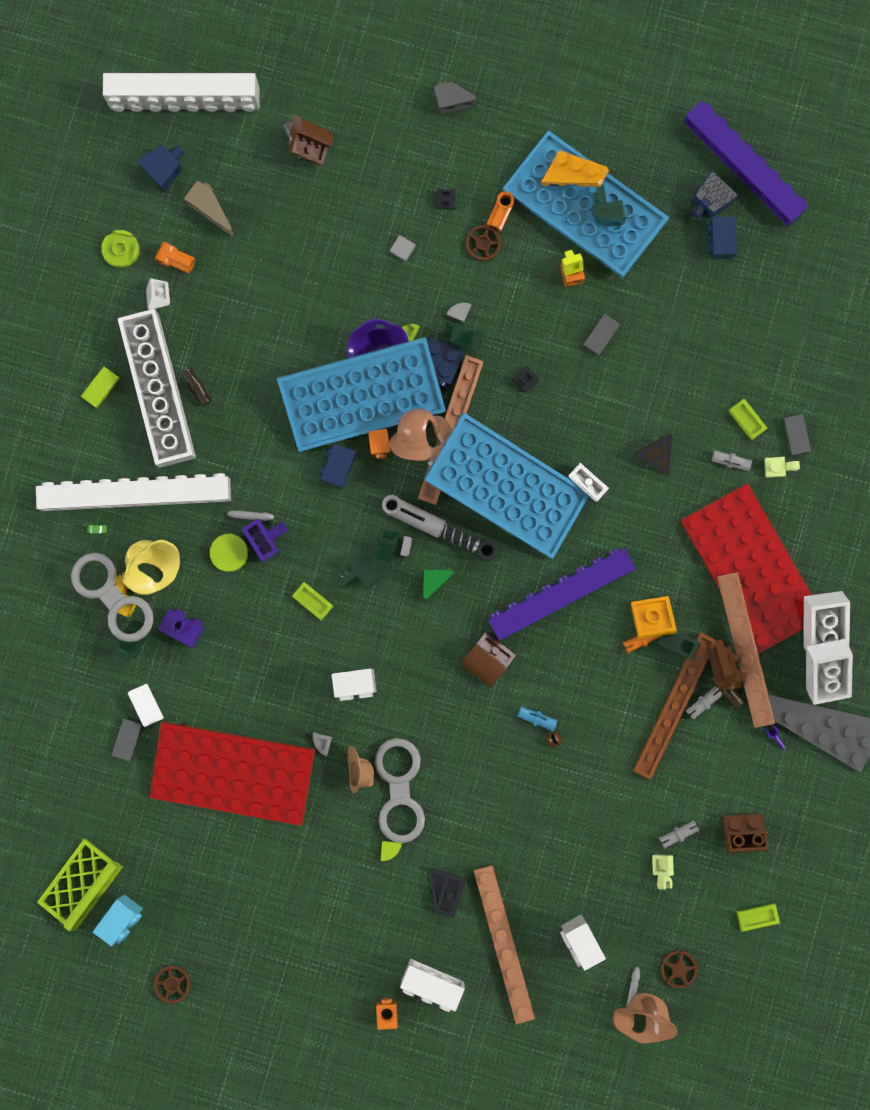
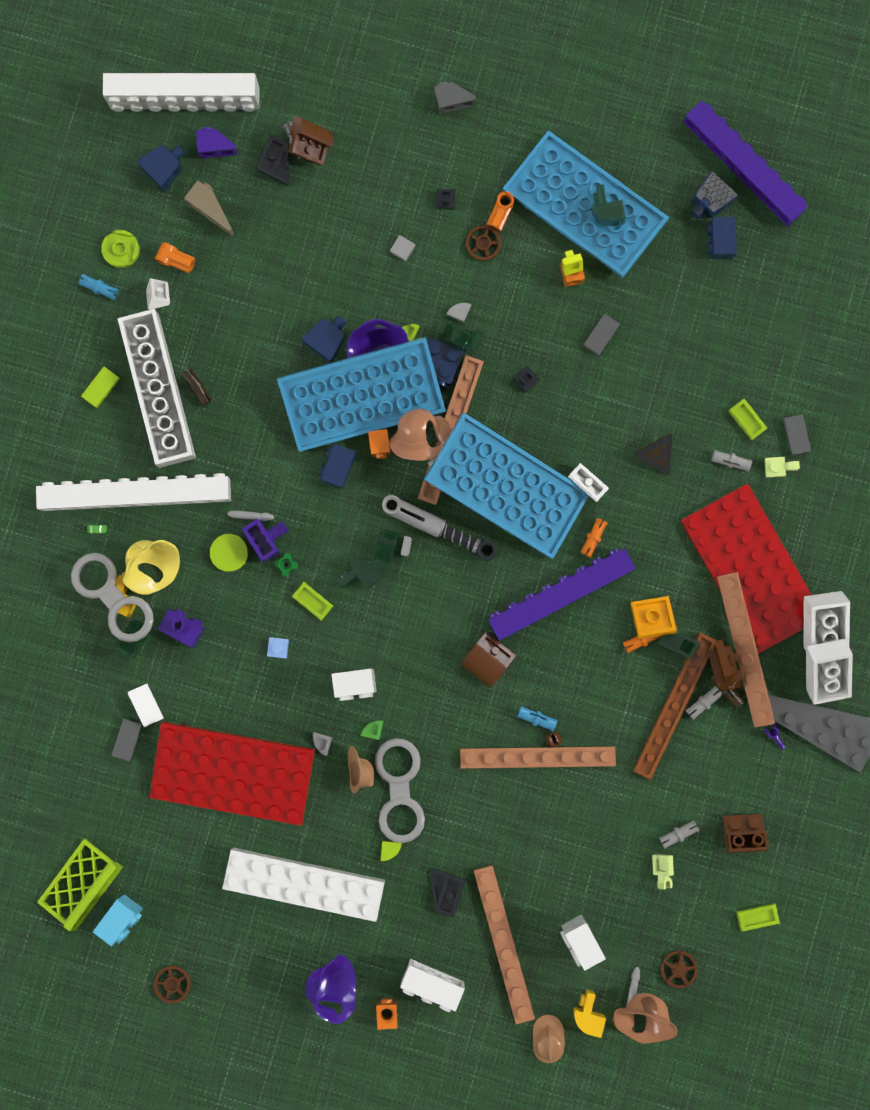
green slope [423,569,454,600] -> none
light orange wing [541,150,609,187] -> none
none -> dark azure pin [79,274,118,300]
none -> dark purple slope [196,127,238,159]
none -> white brick [222,848,385,922]
none -> black wing [255,135,290,186]
none -> light blue plate [267,637,289,659]
none -> green plate [275,553,298,576]
none -> dark blue torso [301,316,346,363]
none -> dark purple piece [306,954,356,1024]
none -> bright green tile [361,721,384,740]
none -> nougat plate [460,746,616,768]
none -> medium nougat piece [533,1015,565,1063]
none -> yellow brick [573,989,606,1038]
none -> orange pin [580,518,608,558]

